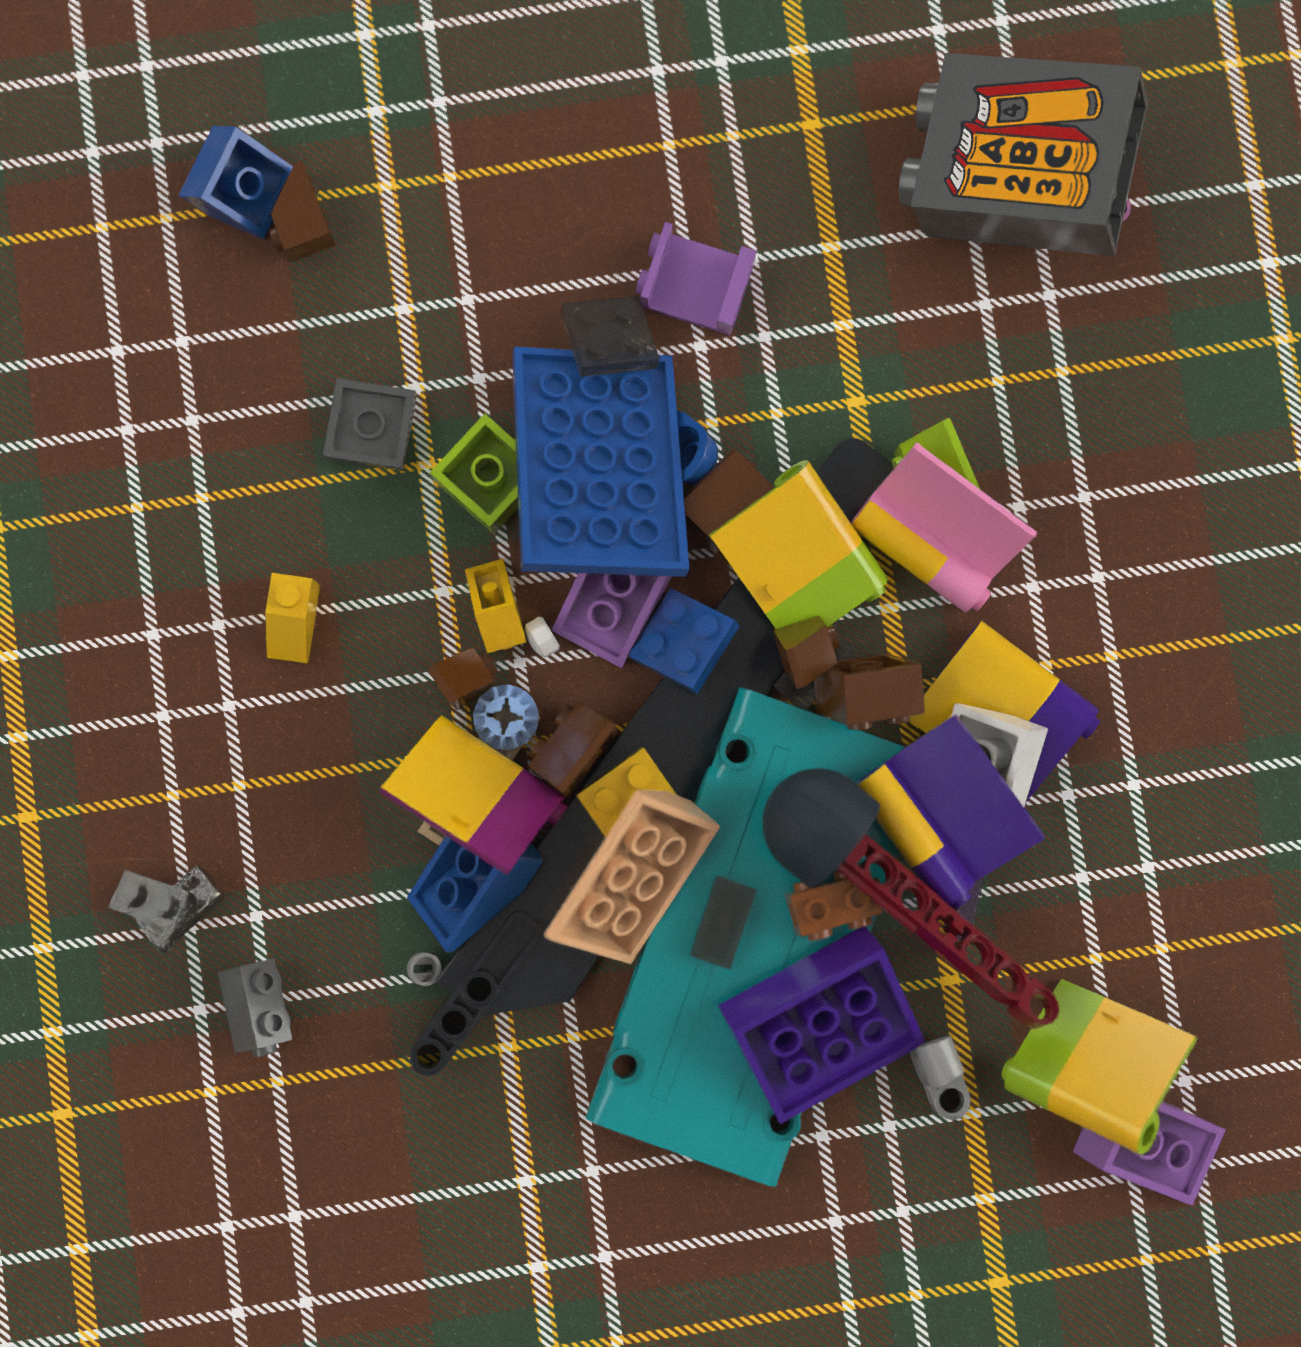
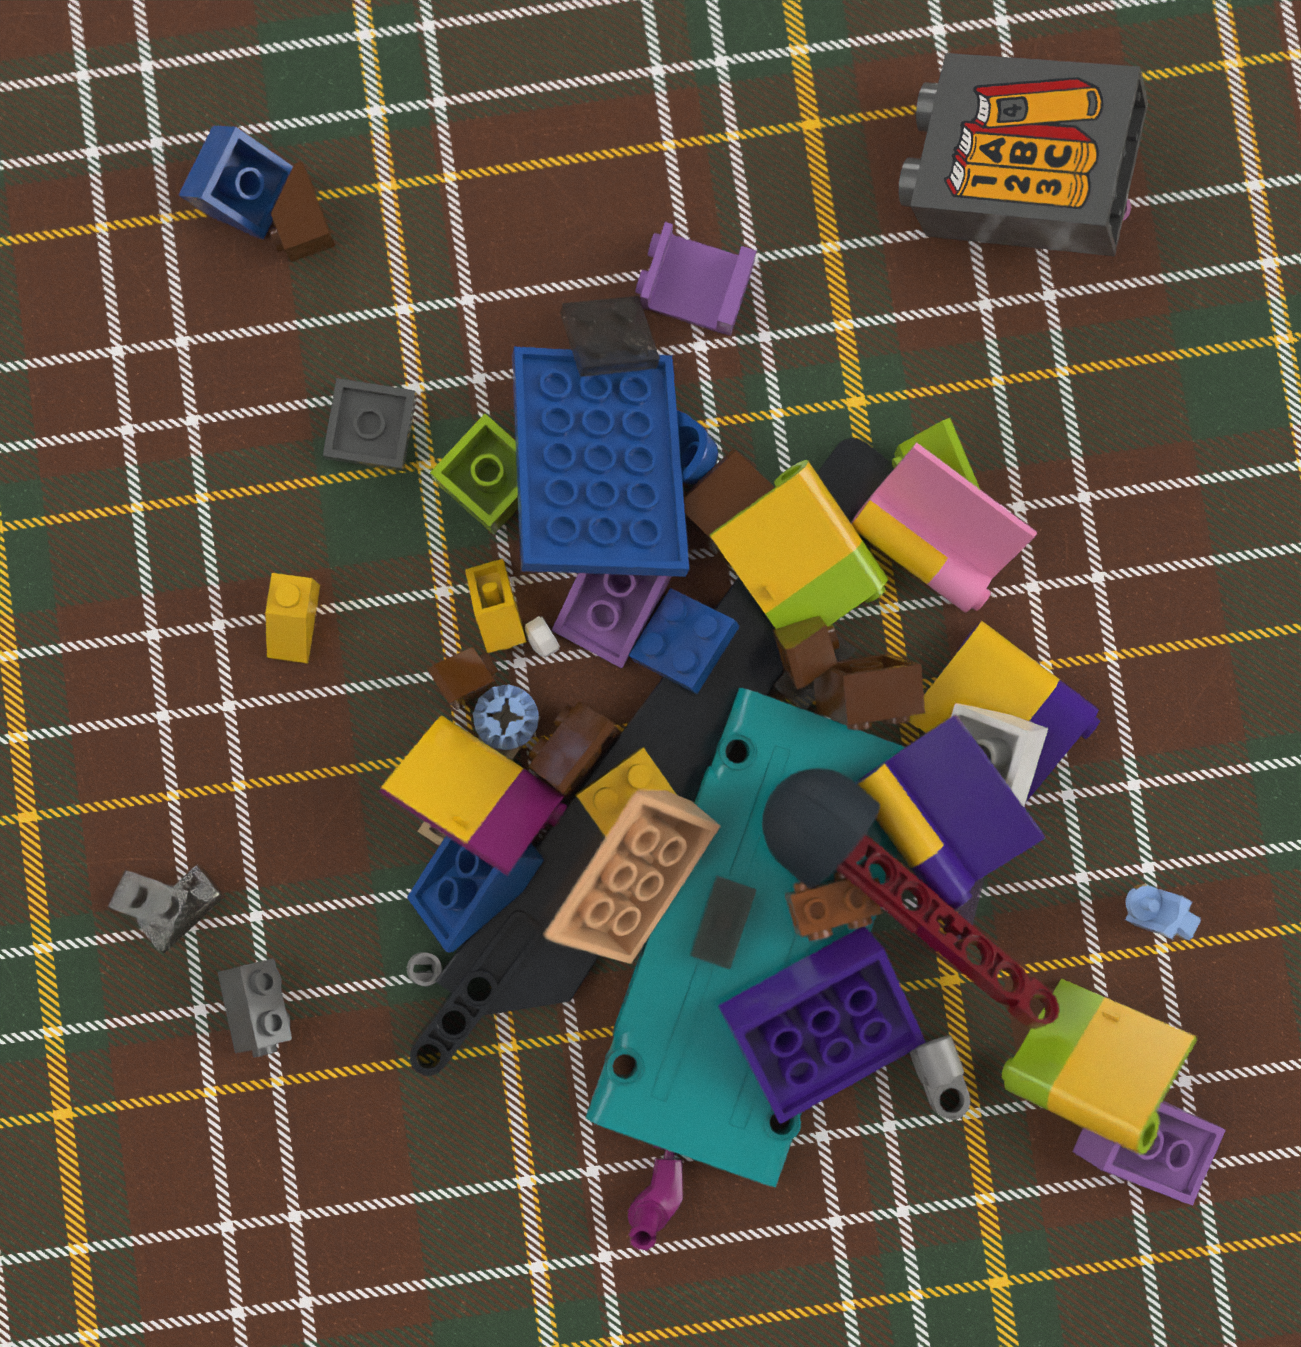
none -> magenta arm [628,1145,683,1251]
none -> light blue hips [1125,884,1201,940]

